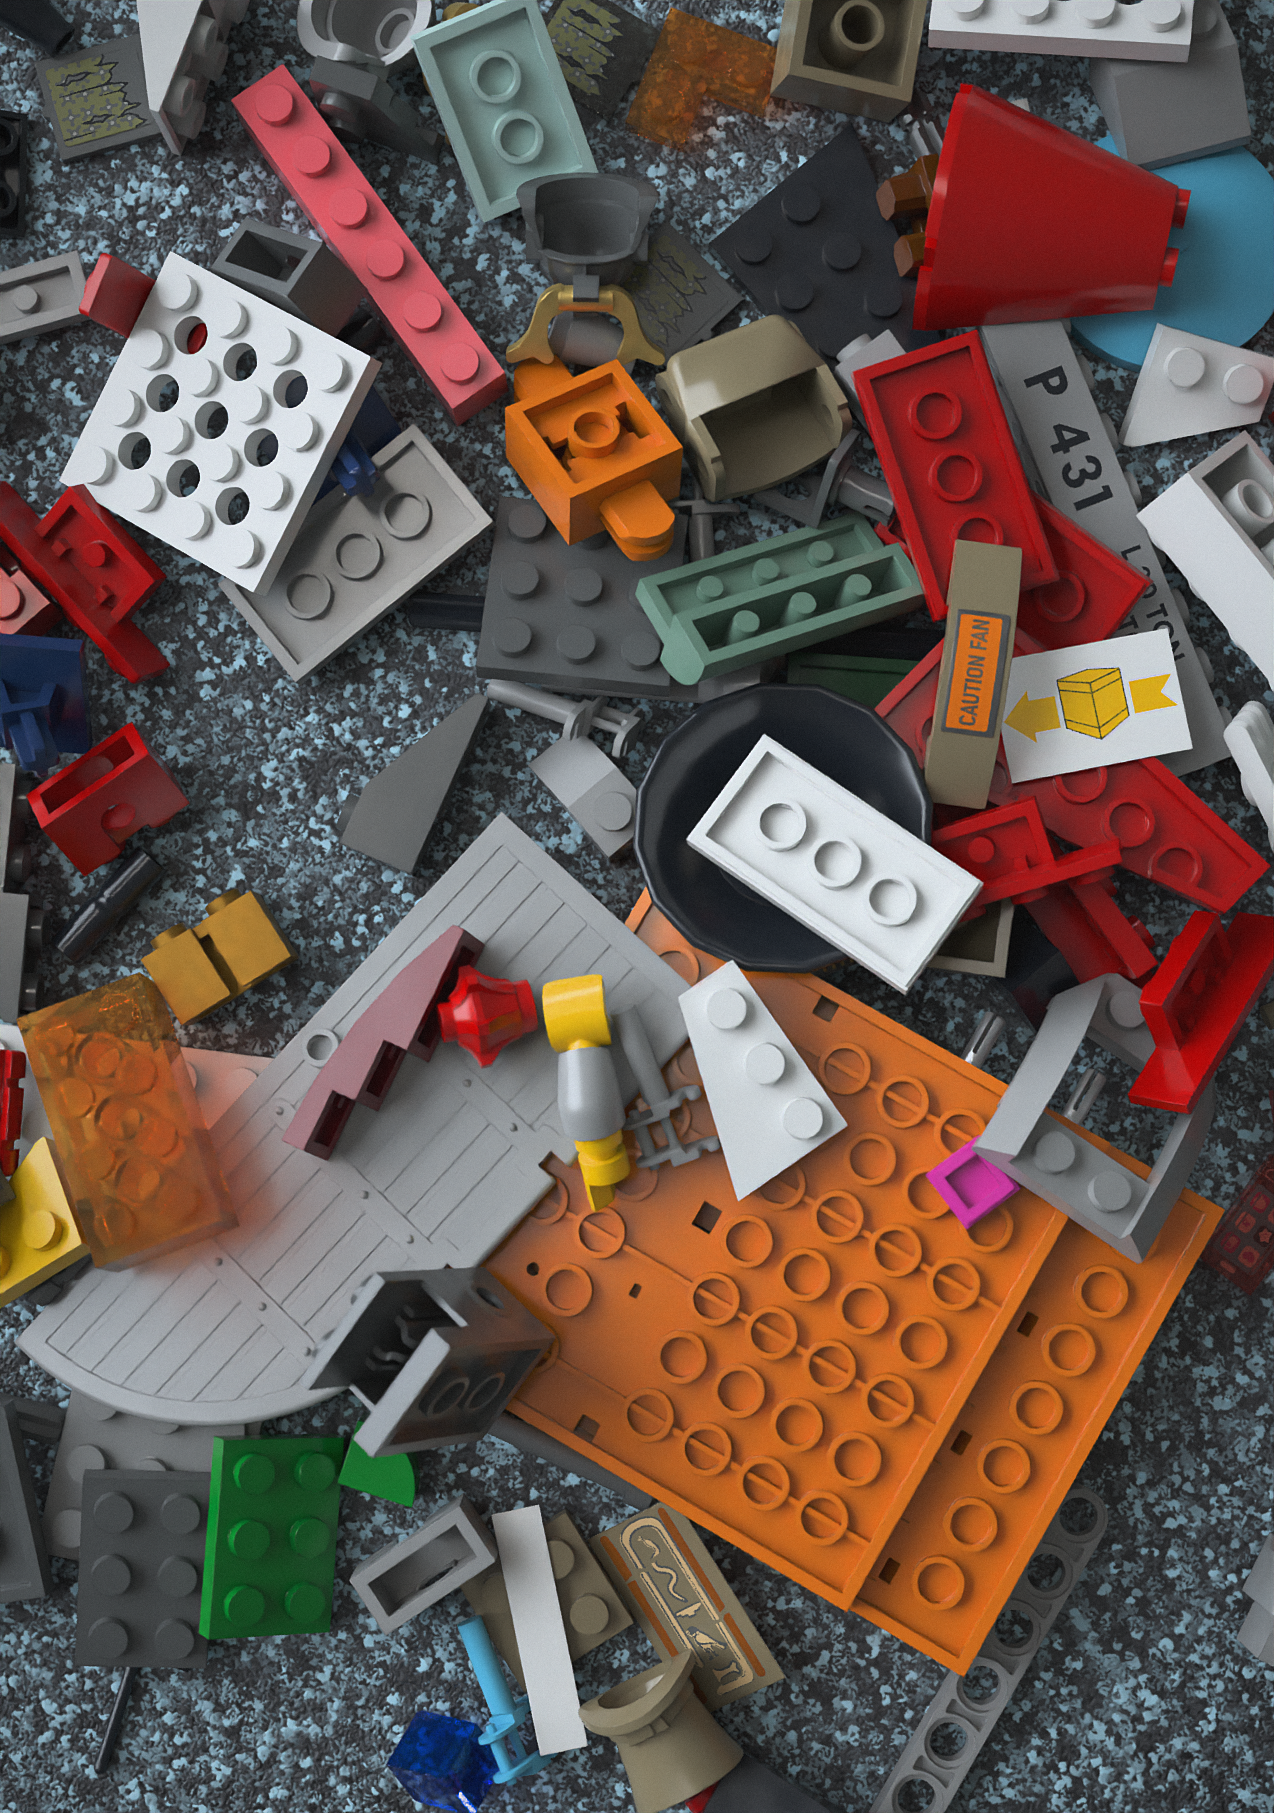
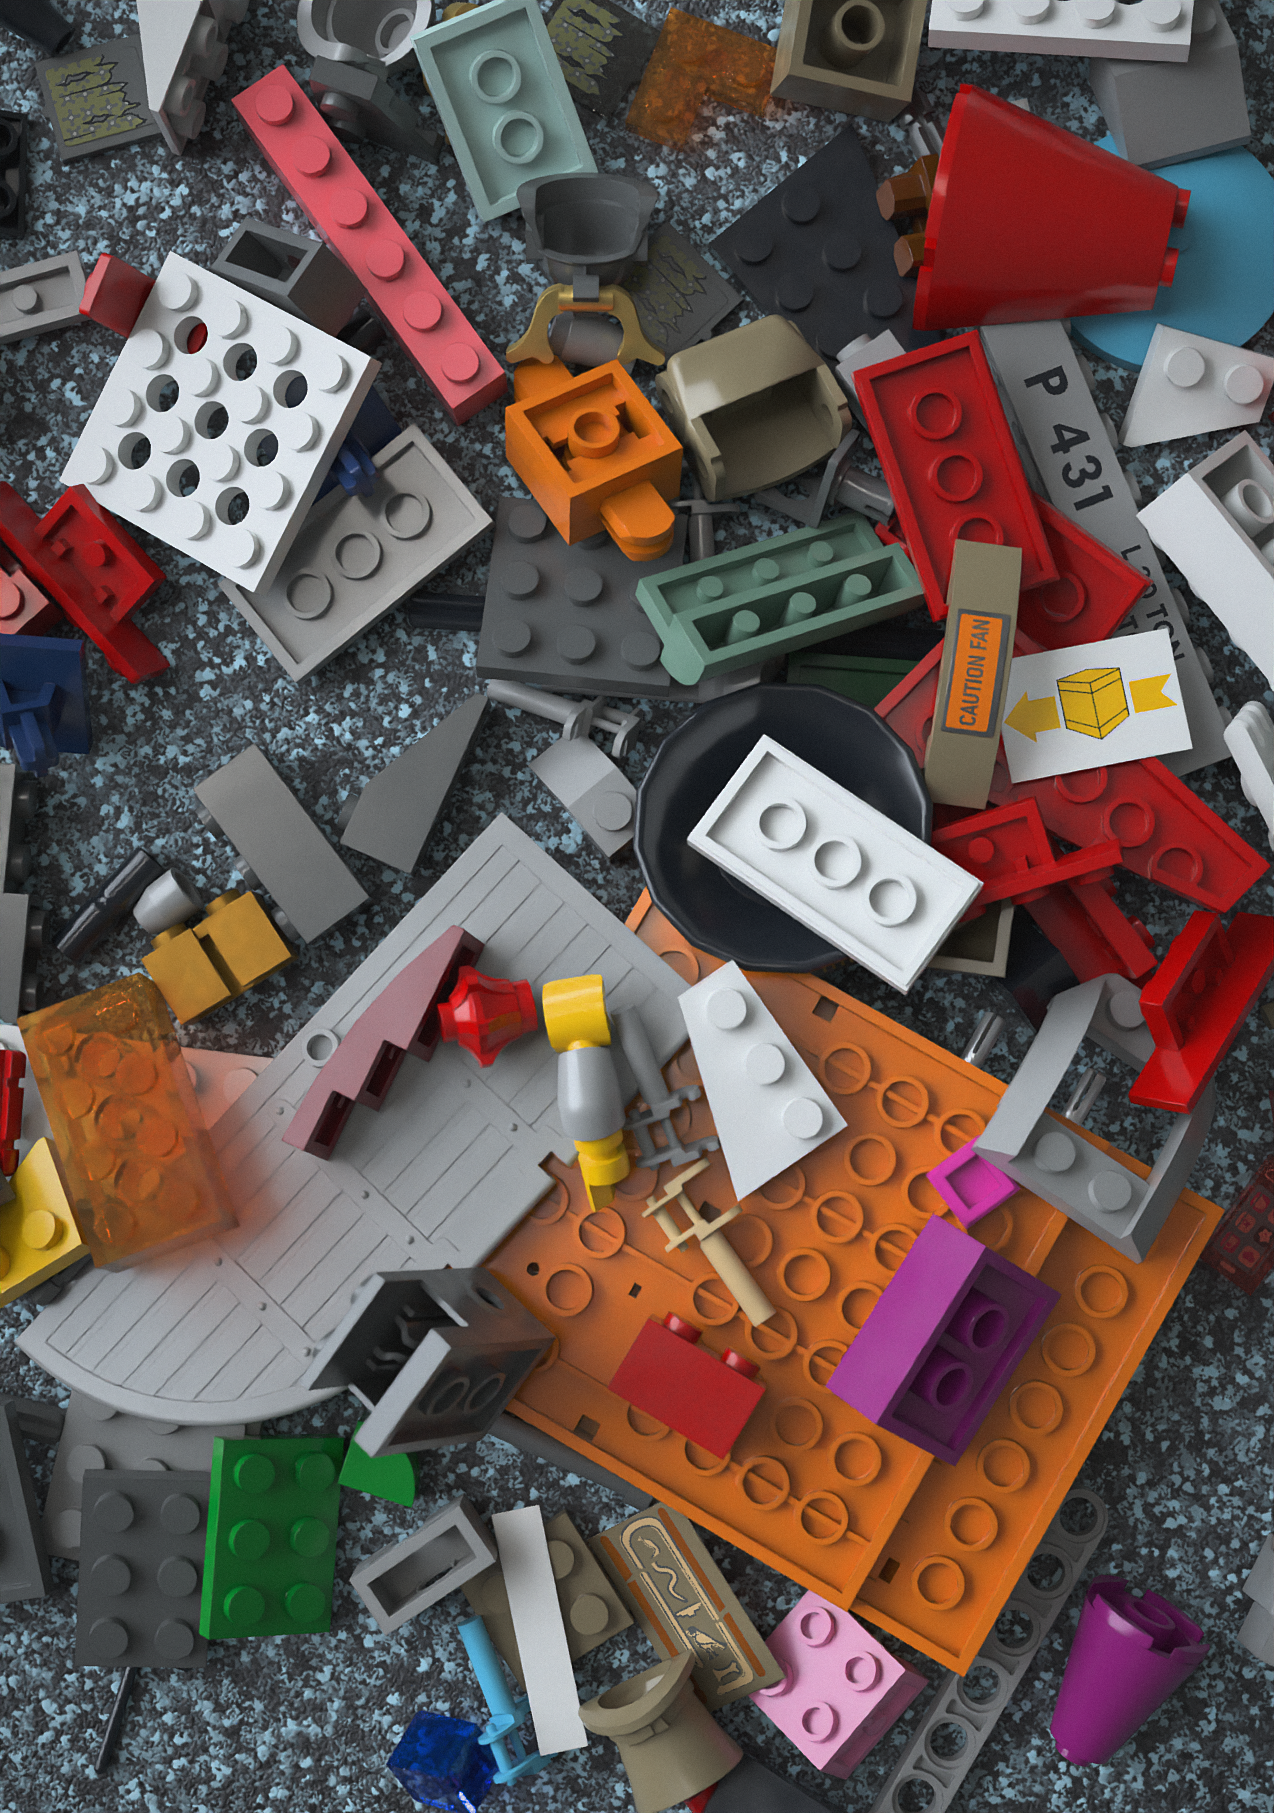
red brick [26,721,190,877] -> none
none -> light grey hose [133,867,204,934]
none -> dark grey brick [193,743,376,946]
none -> red brick [607,1311,767,1460]
none -> tan piece [641,1157,777,1327]
none -> bright pink bracket [748,1590,929,1780]
none -> magenta slope [825,1213,1062,1466]
none -> magenta cone [1049,1574,1210,1767]

